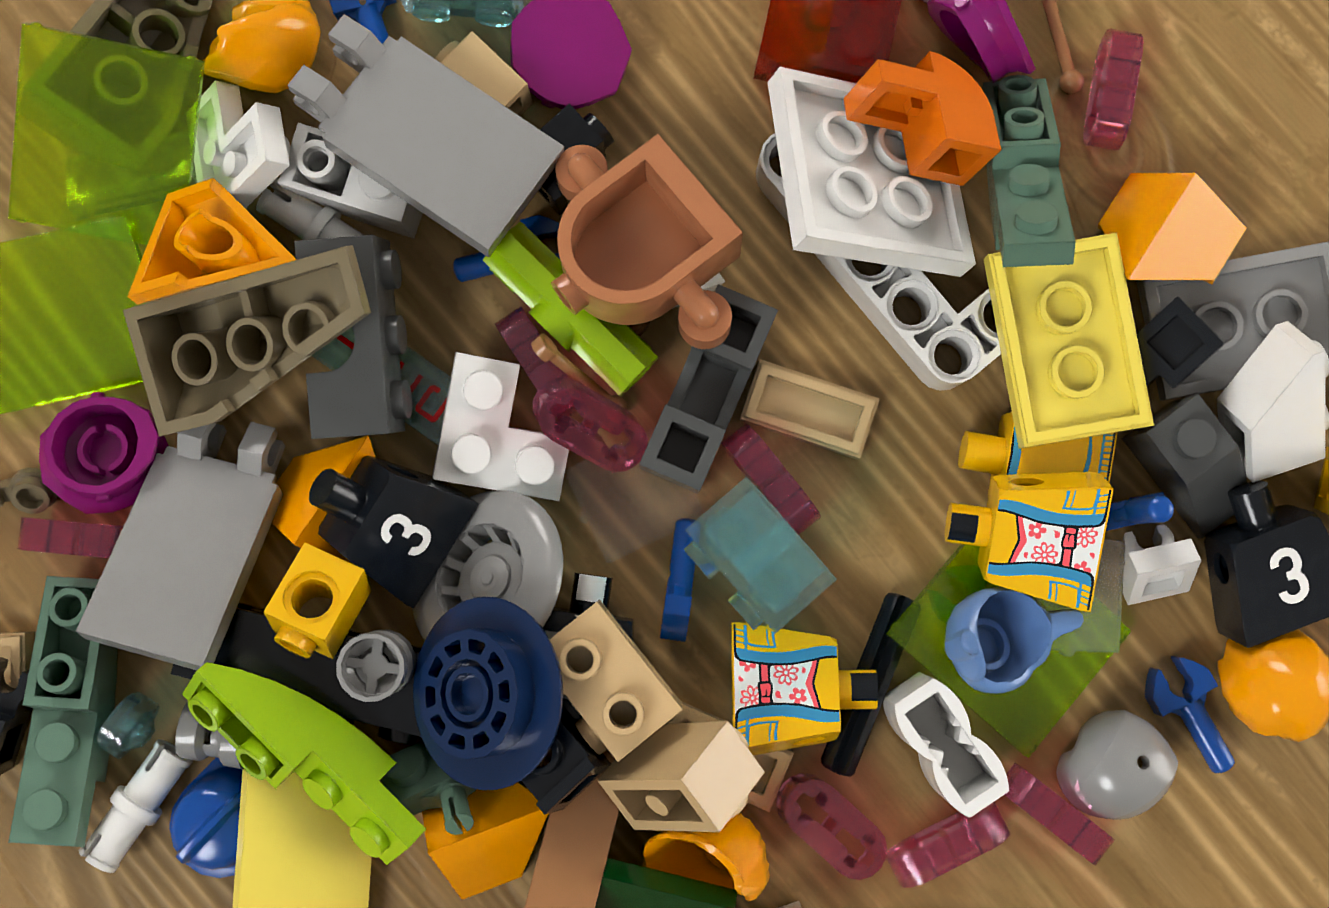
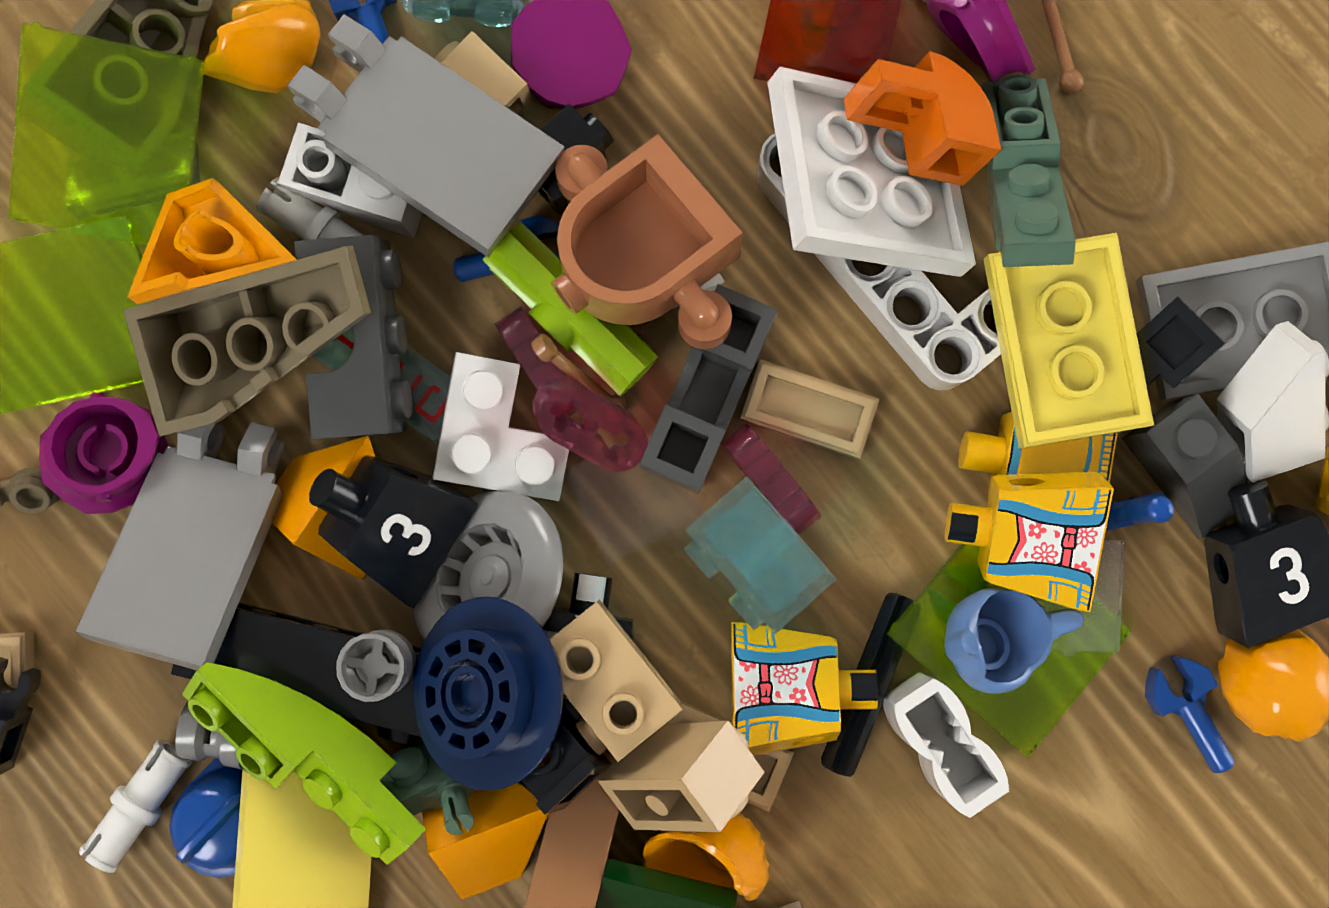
sand green slope [8,576,118,847] -> none
clear pink beam [17,517,123,558] -> none
clear light blue tile [97,692,159,759] -> none
white plate [186,80,290,209] -> none
yellow brick [263,542,371,659] -> none
blue bar [660,518,701,642] -> none
clear pink beam [776,773,887,880] -> none
clear pink beam [886,802,1010,888] -> none
clear pink beam [1004,762,1115,866] -> none
light grey helmet [1056,710,1178,820] -> none
clear pink beam [1083,28,1144,151] -> none
light orange slope [1098,173,1247,285] -> none
white tile [1119,524,1201,605] -> none

